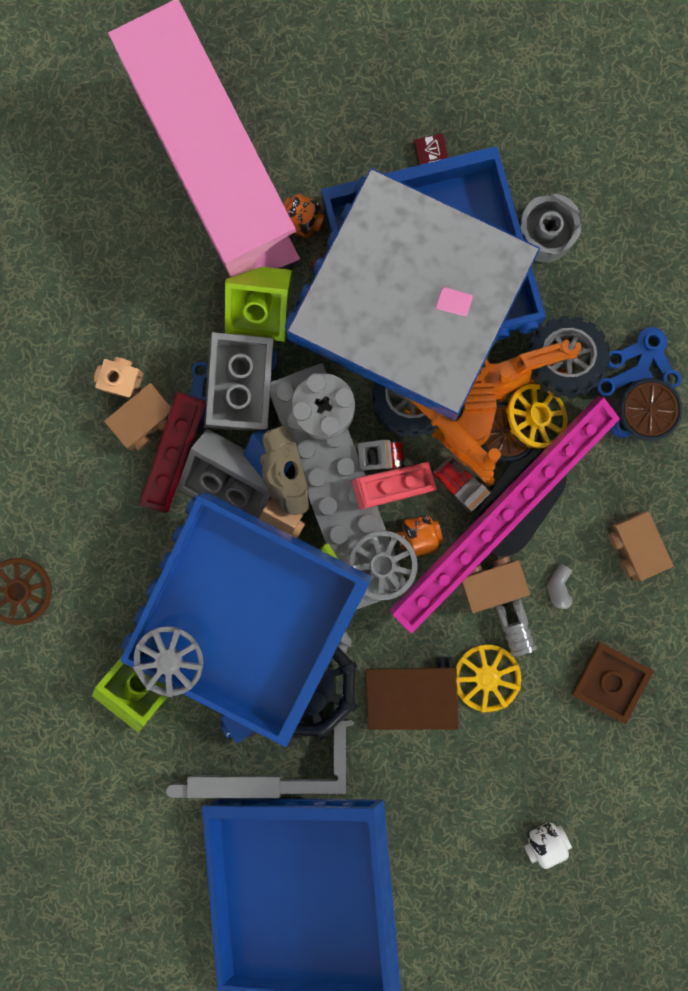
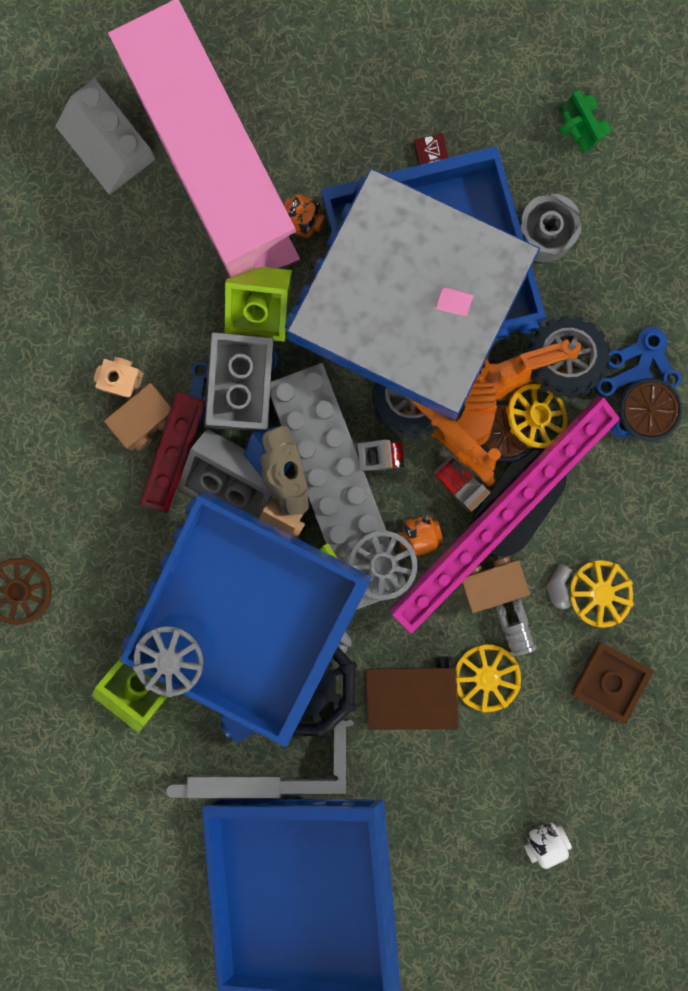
light grey brick [292,373,355,440] -> none
coral tile [351,461,437,510] -> none
medium nougat brick [608,511,674,581] -> none
none -> light grey slope [56,78,156,195]
none -> green hips [558,90,611,154]
none -> yellow wheel [570,560,634,628]

